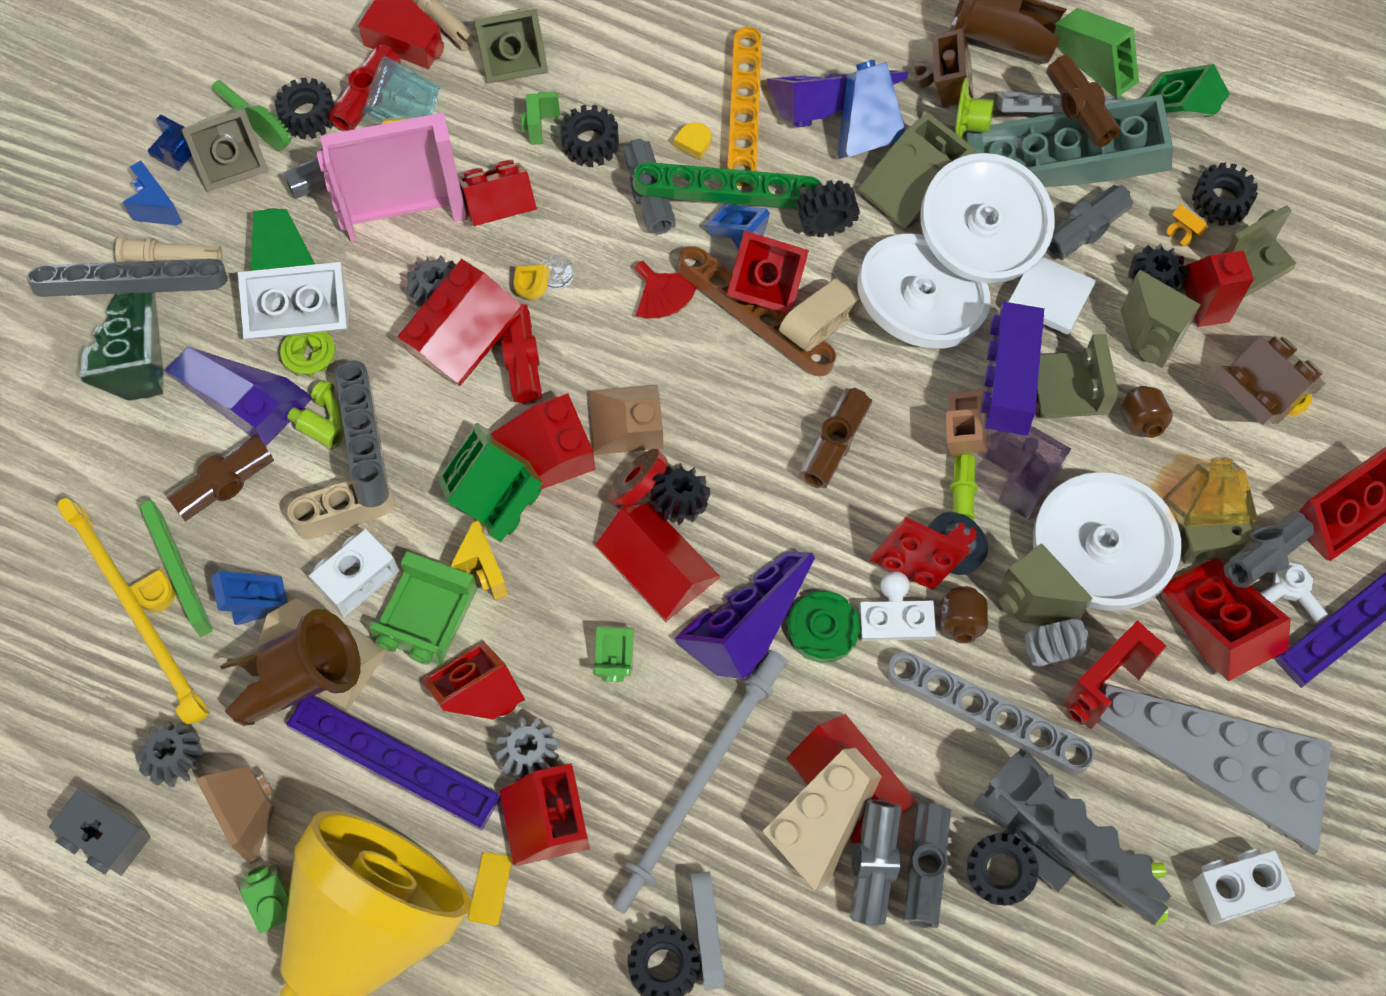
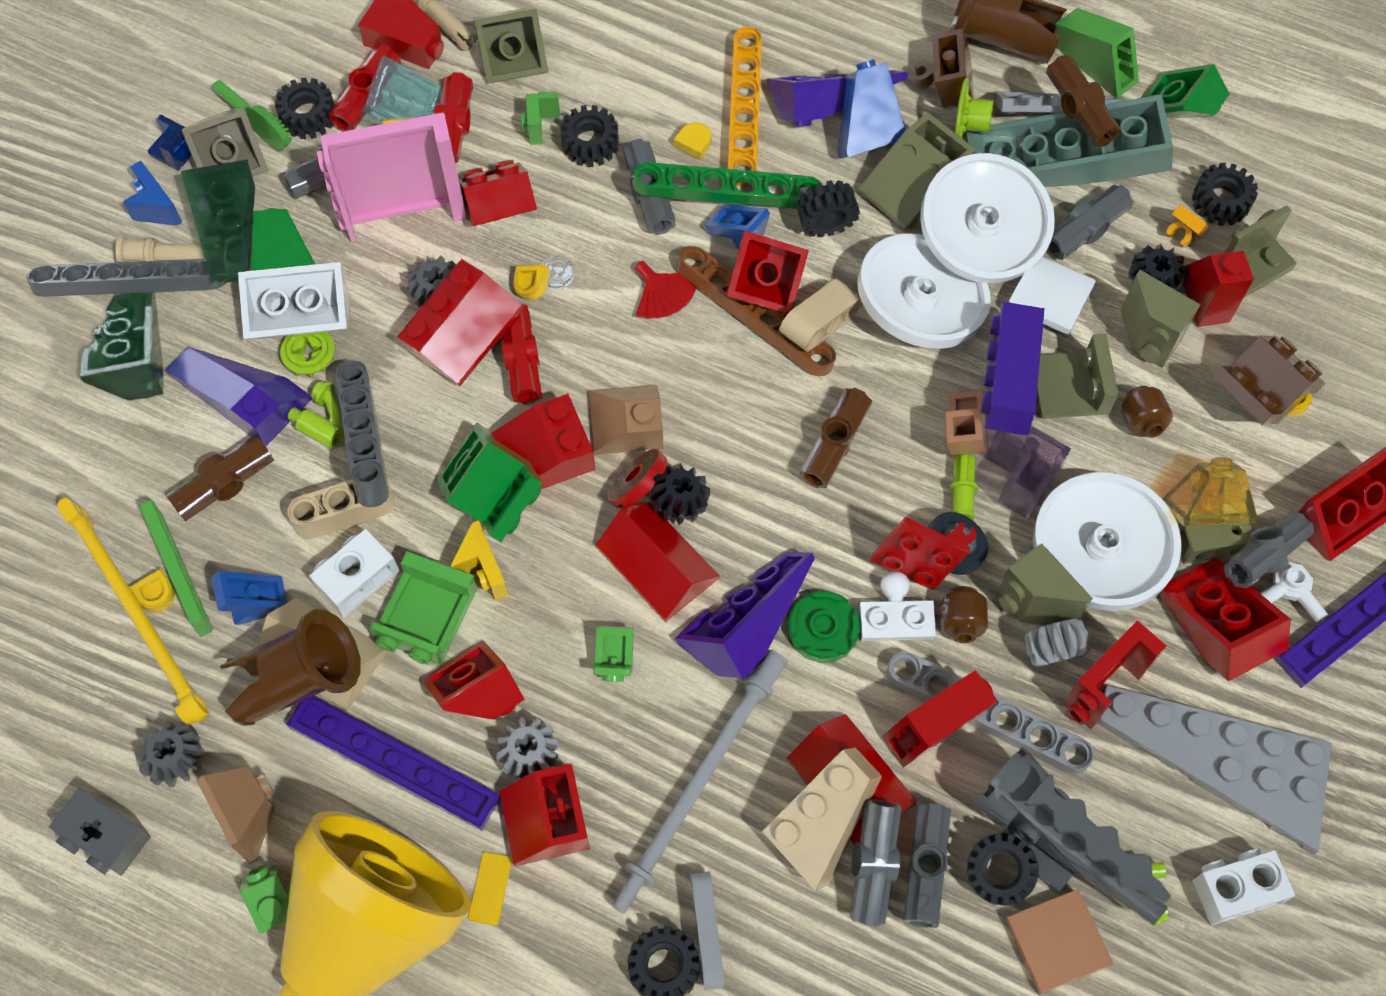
none -> clear green wedge [181,160,255,285]
none -> red piece [434,72,473,163]
none -> red slope [882,670,998,768]
none -> nougat tile [1005,889,1114,995]

